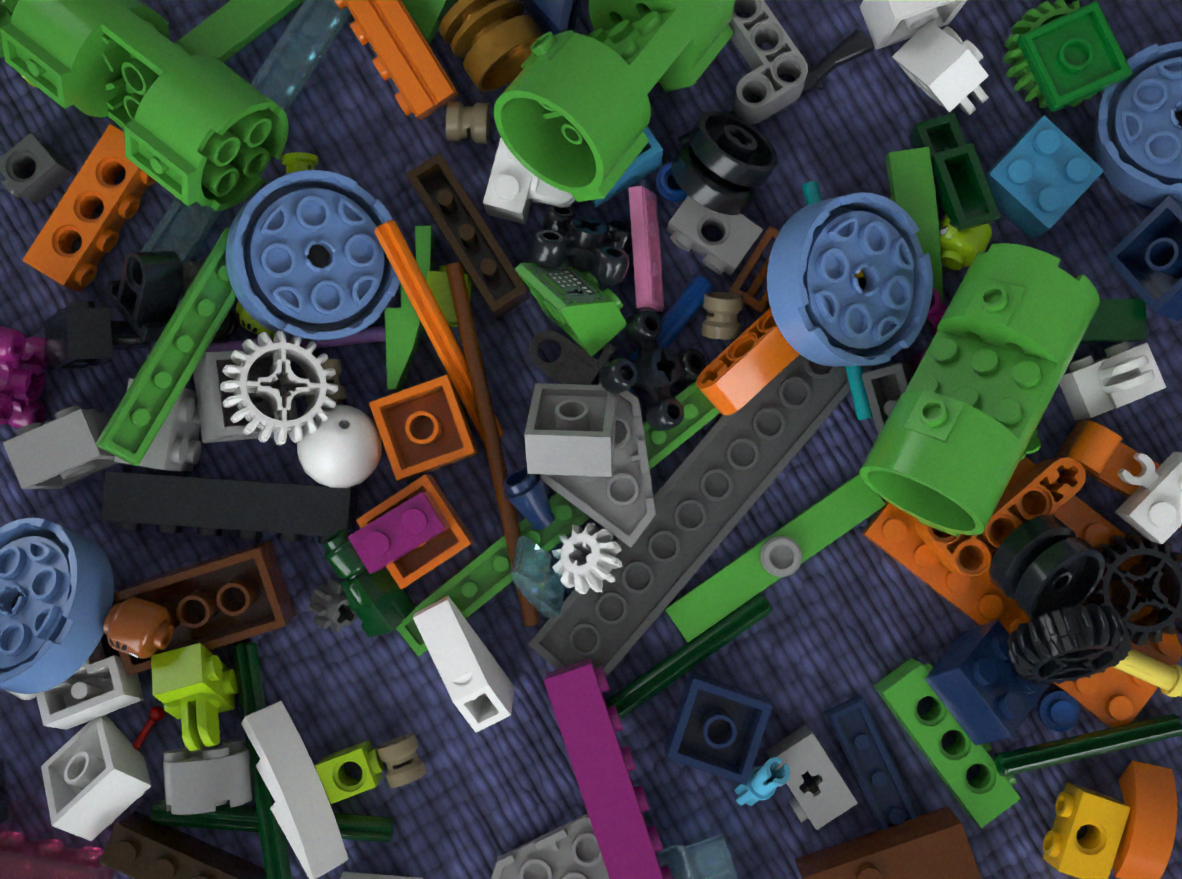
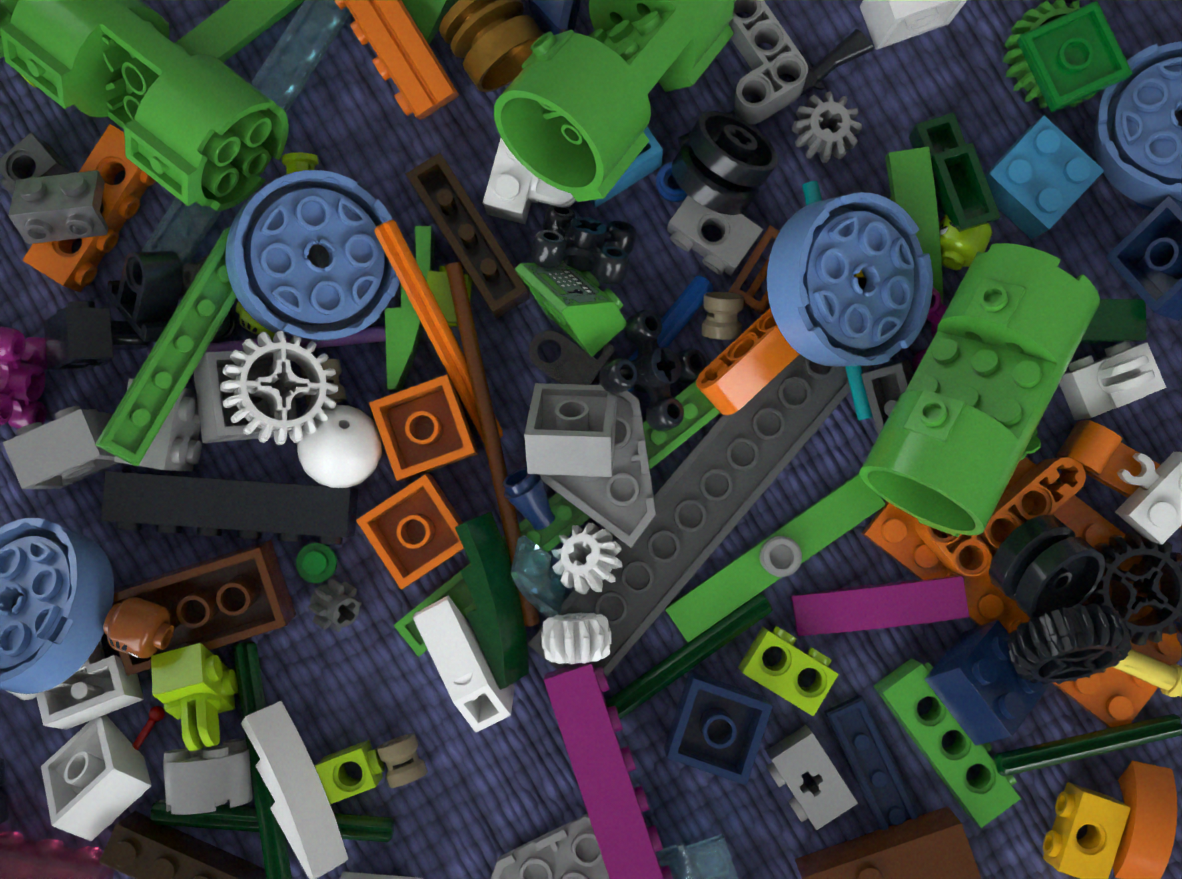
dark green piece [323,529,415,637] -> none
magenta brick [348,492,450,574] -> none
dark tan wheel [446,100,490,144] -> none
bright pink tile [628,186,664,312] -> none
medium azure axle [734,757,790,806] -> none
white brick [892,21,989,115] -> none
blue plate [1037,690,1080,732] -> none
none -> flat silver bracket [8,170,108,244]
none -> green plate [296,542,337,583]
none -> dark green slope [455,512,529,690]
none -> white gear [541,612,612,665]
none -> lime brick [738,626,839,717]
none -> magenta slope [791,575,969,636]
none -> light grey gear [792,91,862,163]

